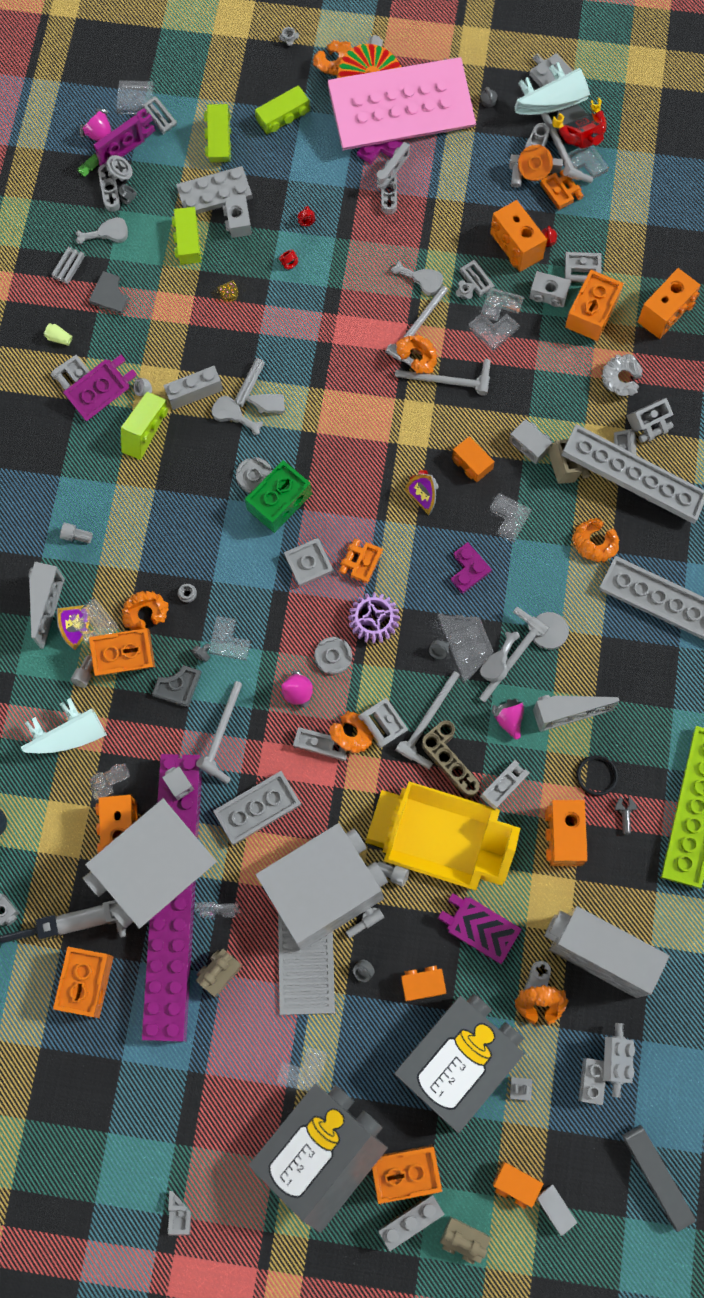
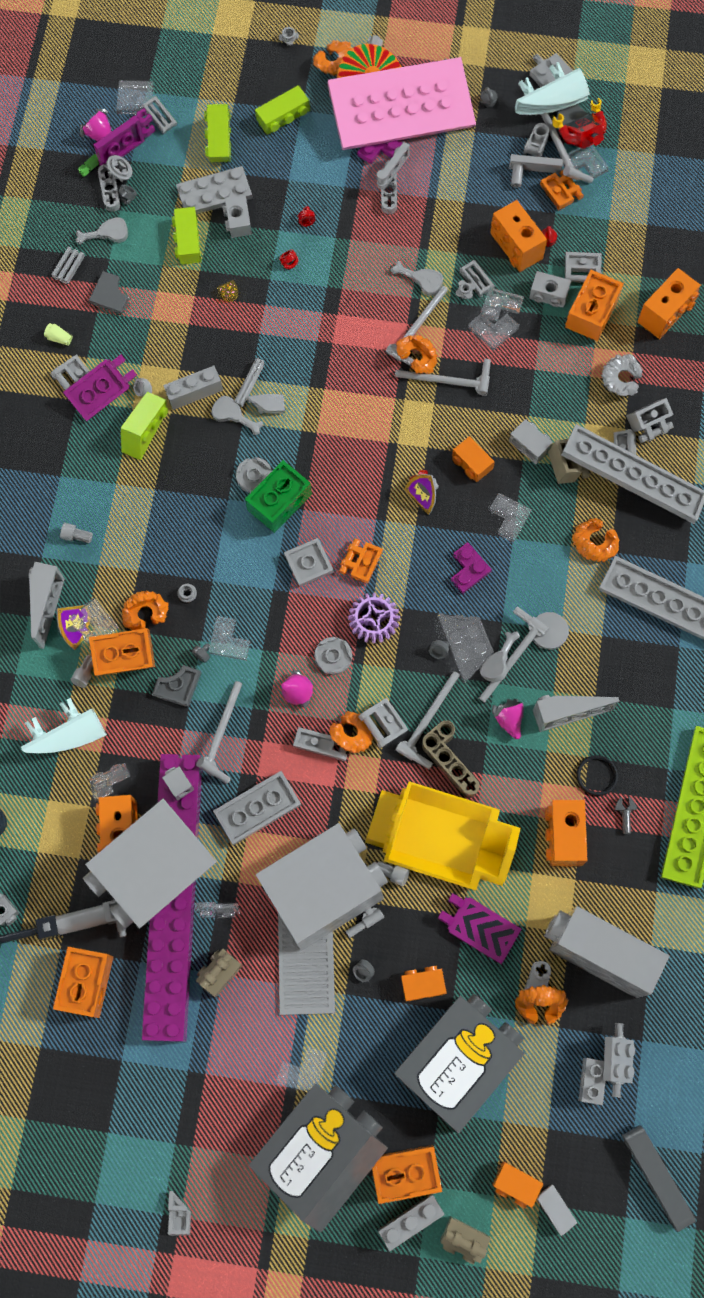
light grey plate [480,760,530,810] -> none
light grey tile [510,1077,532,1101] -> none
orange tile [518,144,553,181] -> none

